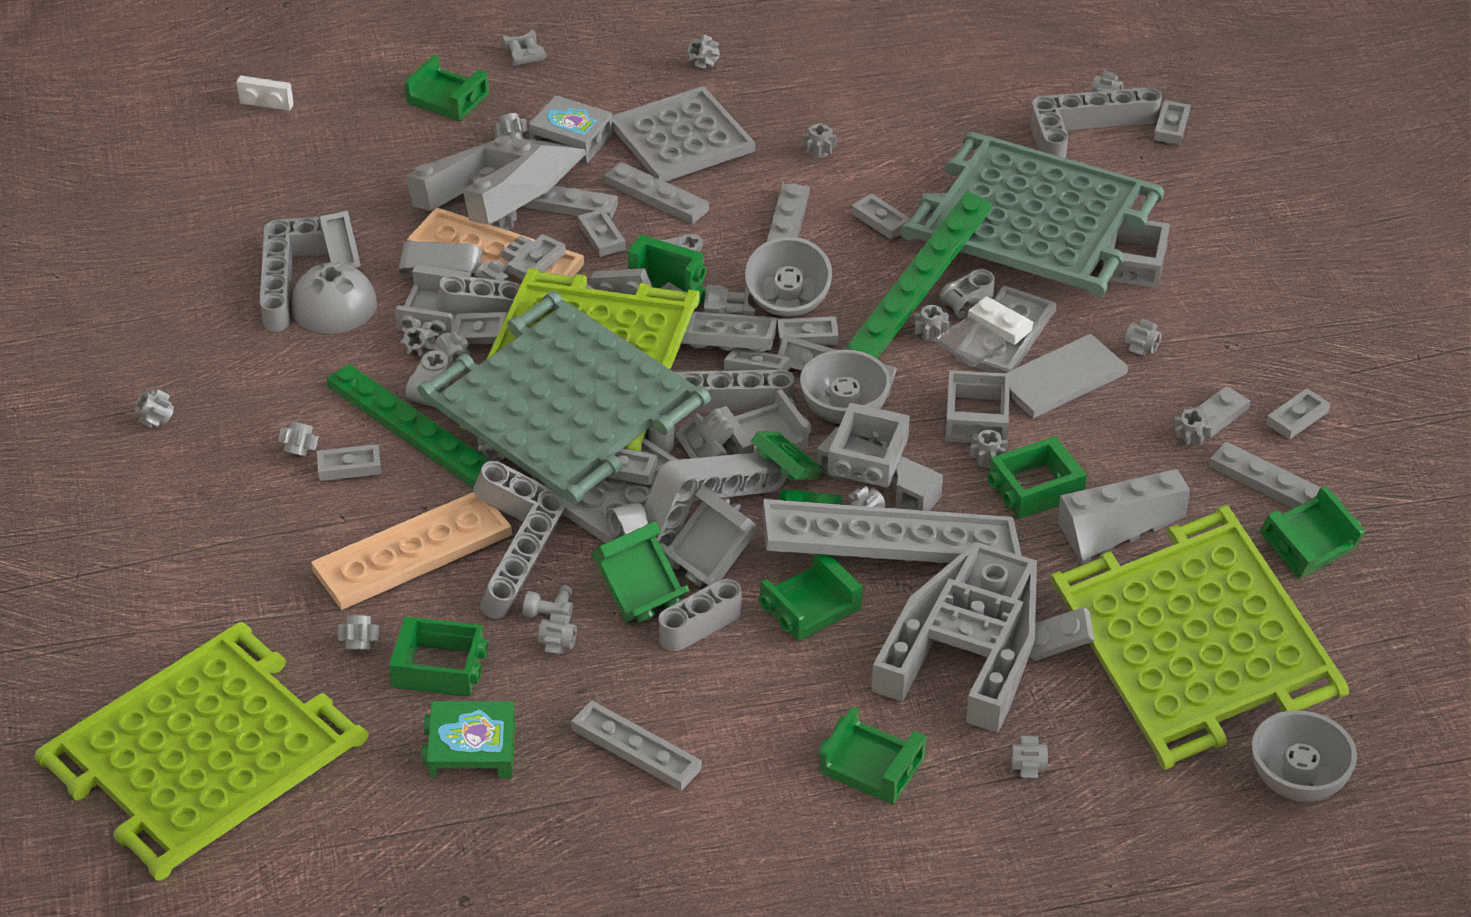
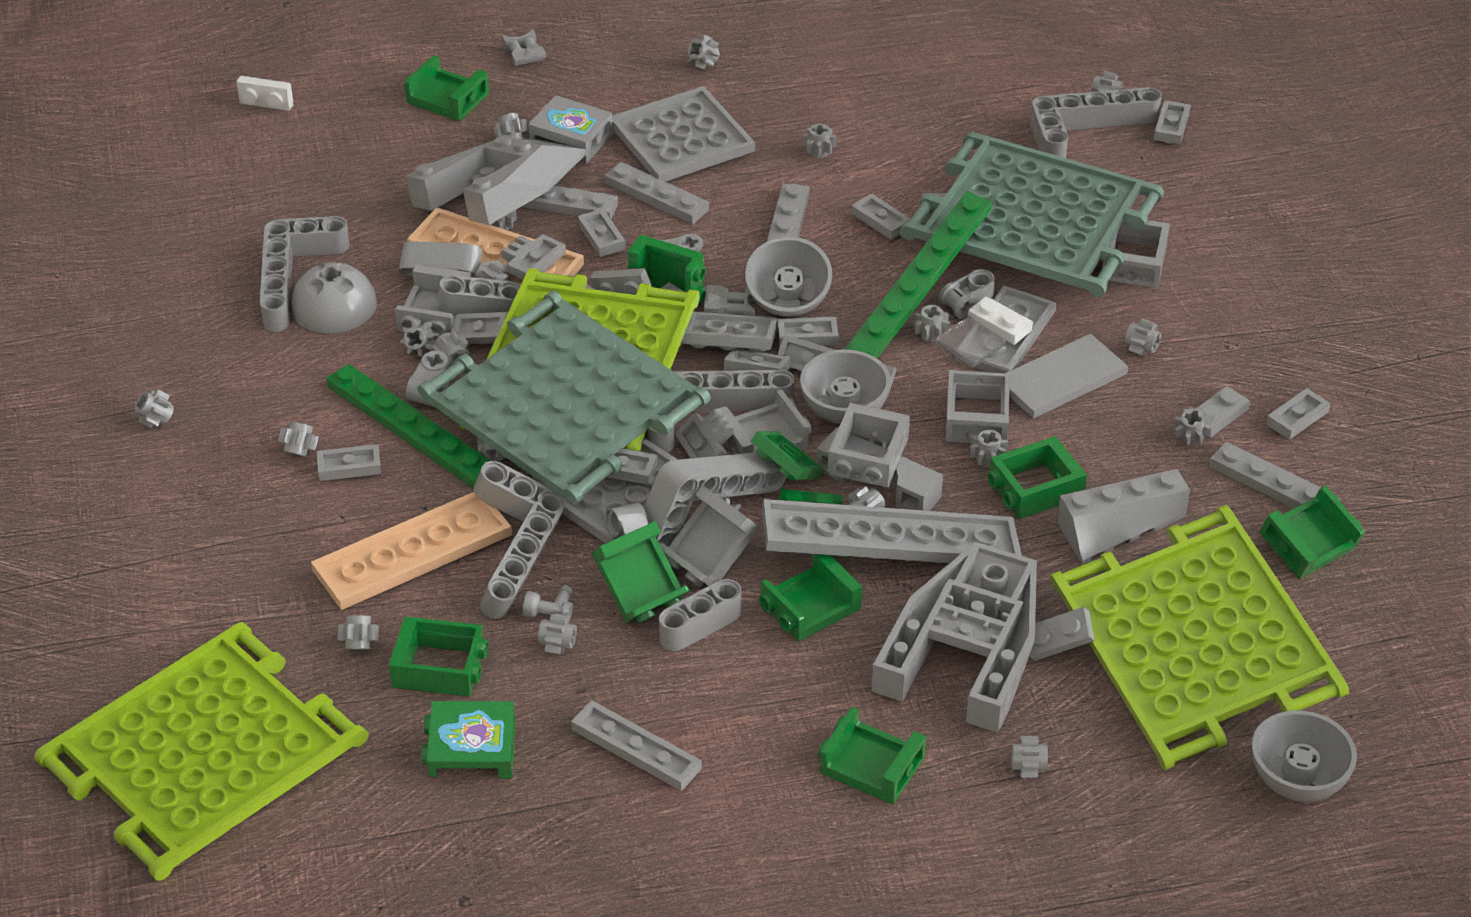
light grey tile [319,211,361,268] -> none

